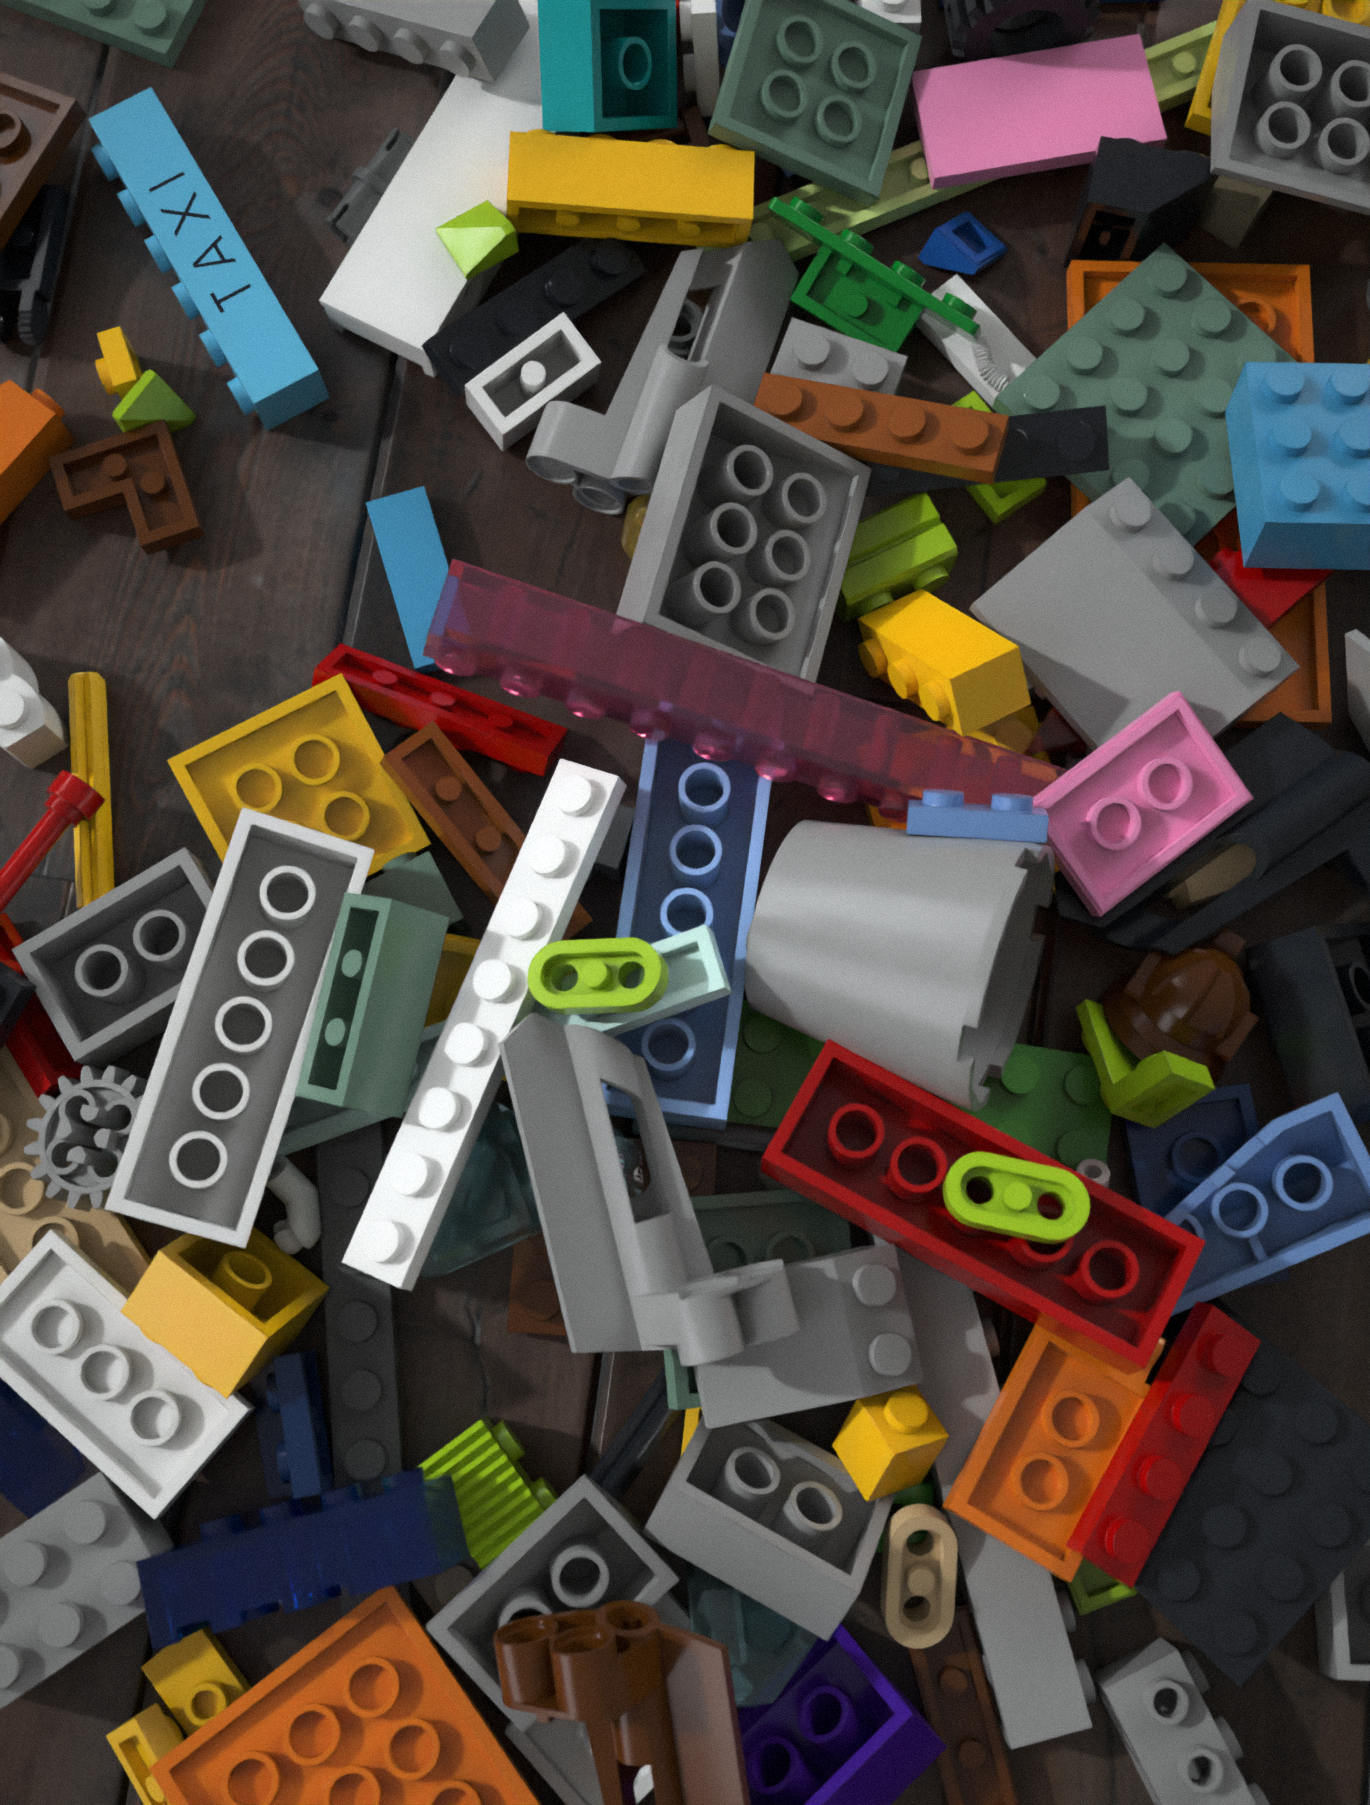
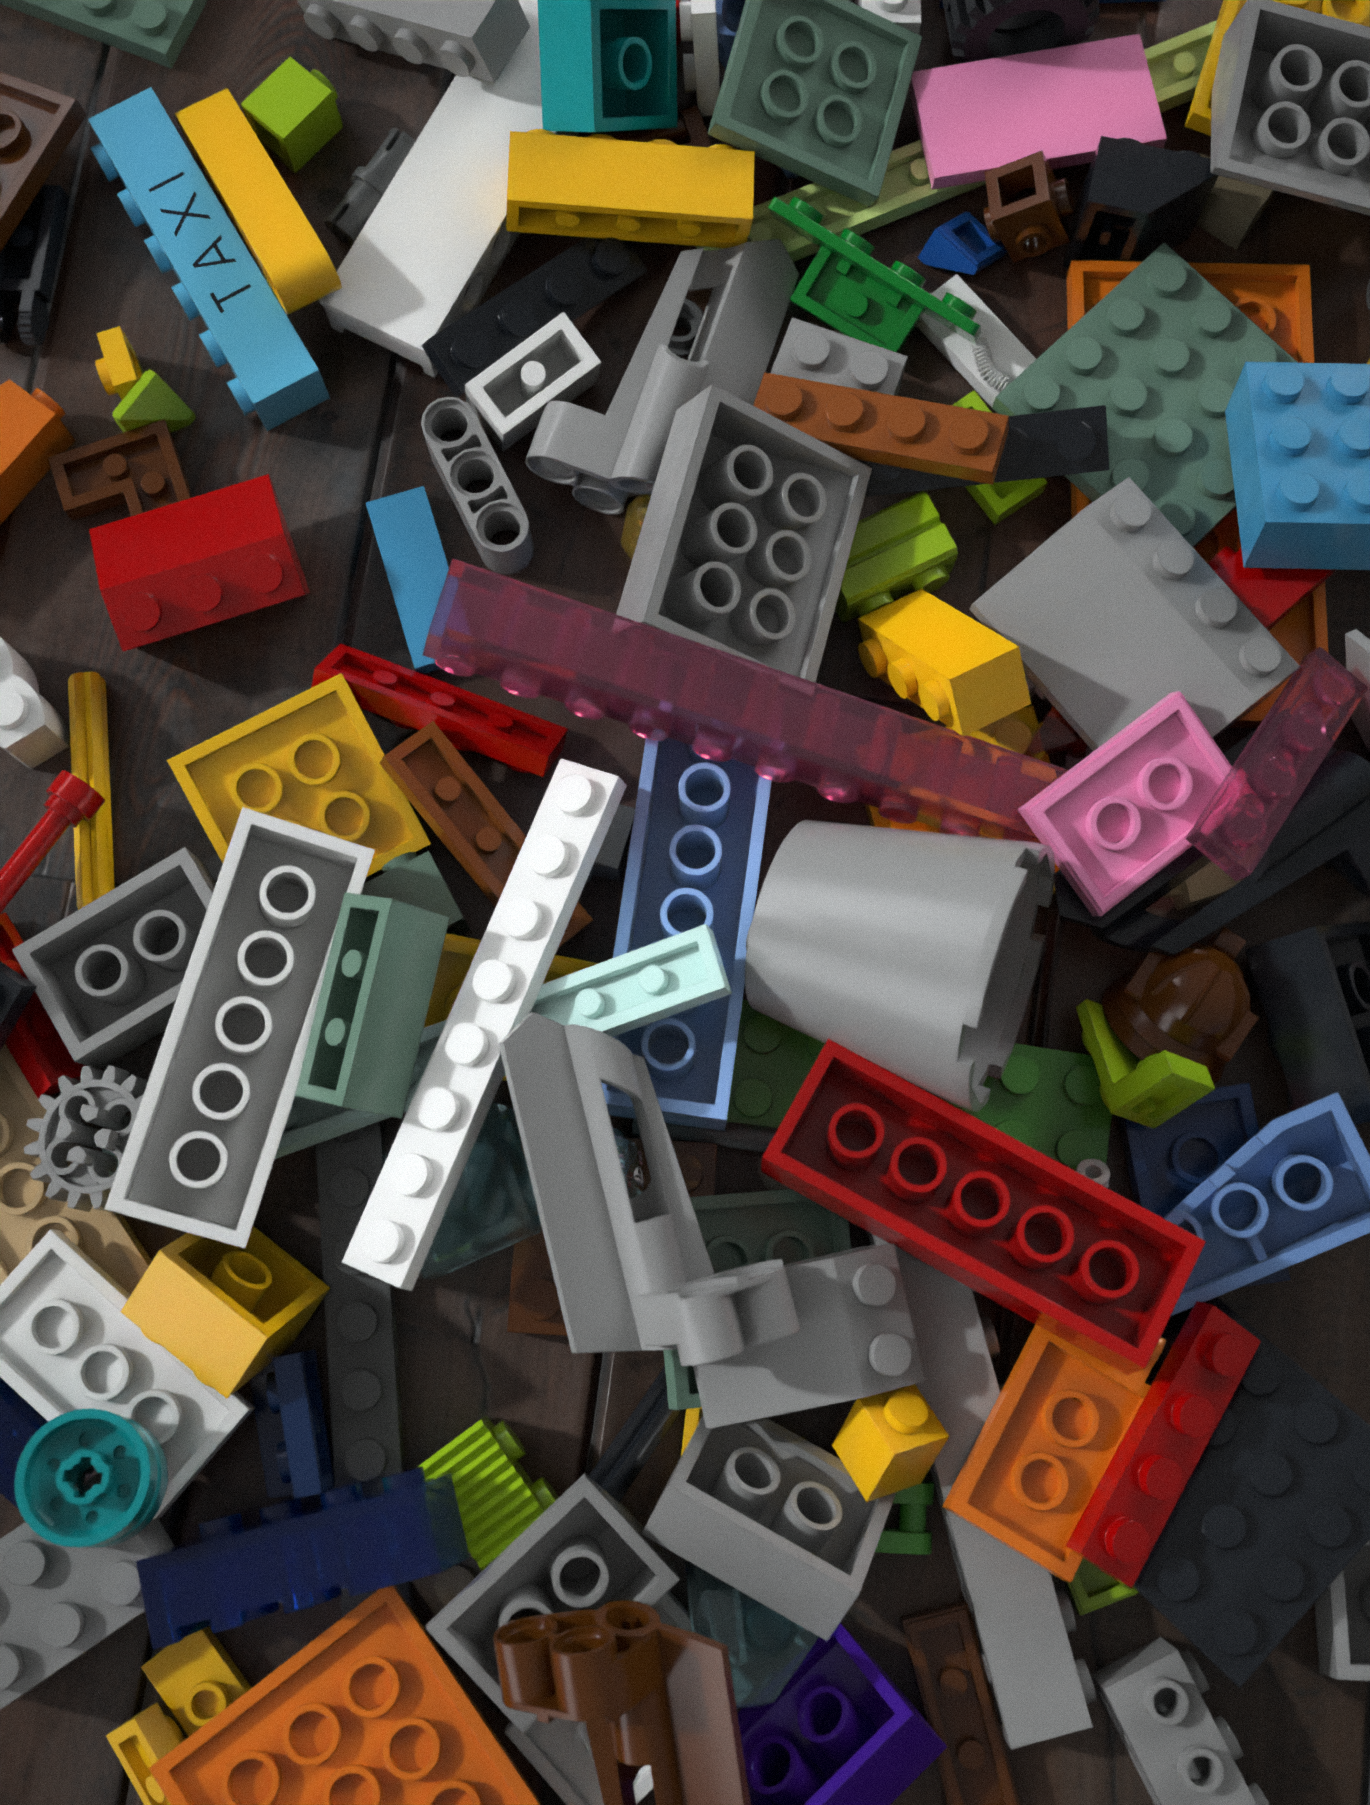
white arm [266,1155,322,1254] -> none
lime slope [435,200,519,280] -> none
lime plate [527,937,669,1015] -> none
tan plate [880,1504,958,1649] -> none
medium blue plate [907,789,1049,843] -> none
lime plate [943,1152,1090,1244] -> none
none -> teal wheel [15,1409,168,1548]
none -> red slope [89,474,310,652]
none -> yellow beam [174,88,342,315]
none -> lime brick [241,57,343,173]
none -> light grey beam [421,396,534,575]
none -> reddish brown brick [984,151,1076,262]
none -> clear pink plate [1185,647,1368,881]

